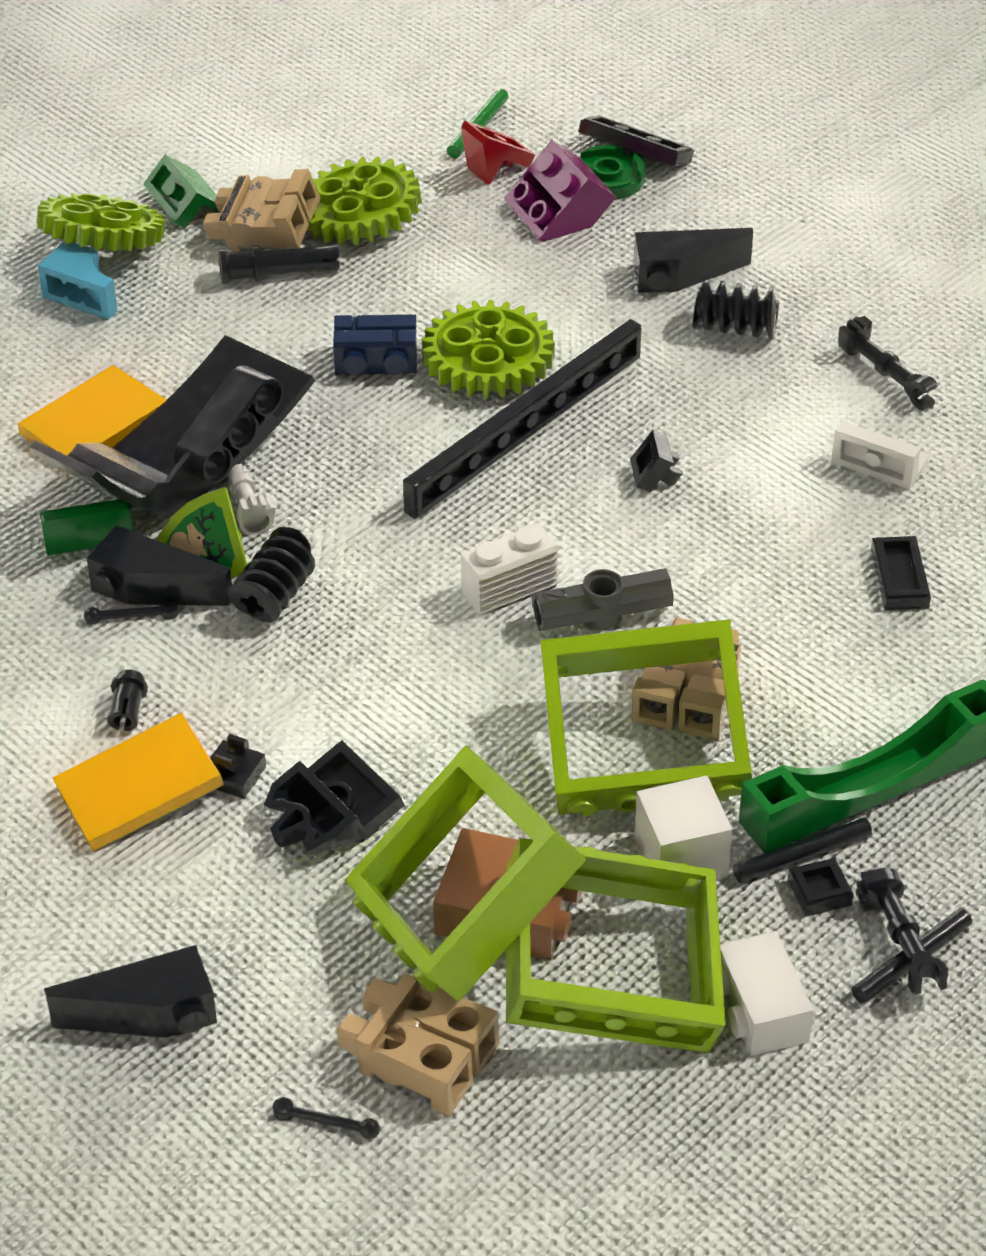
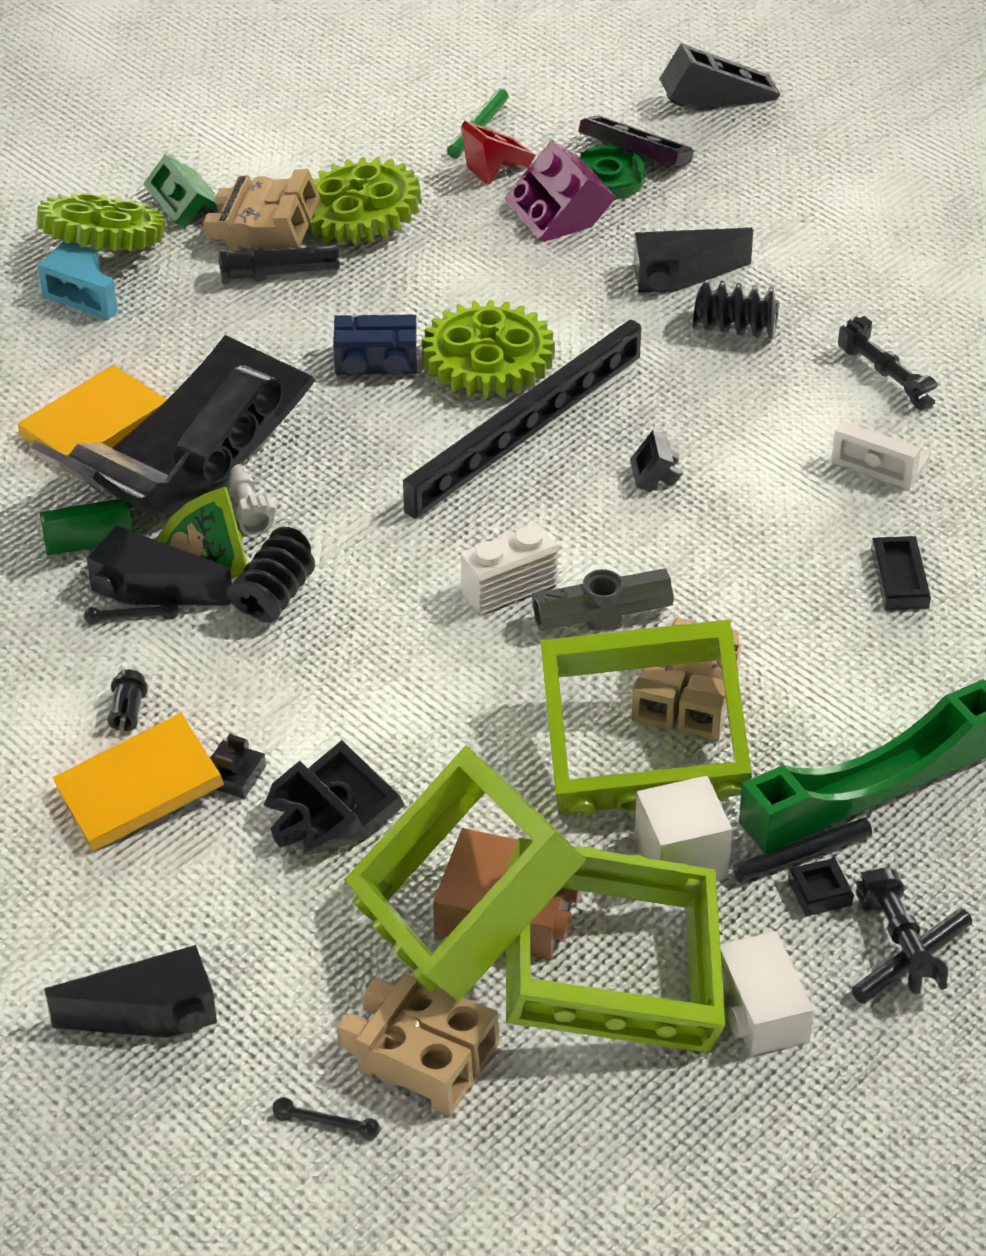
none -> black slope [659,43,780,109]

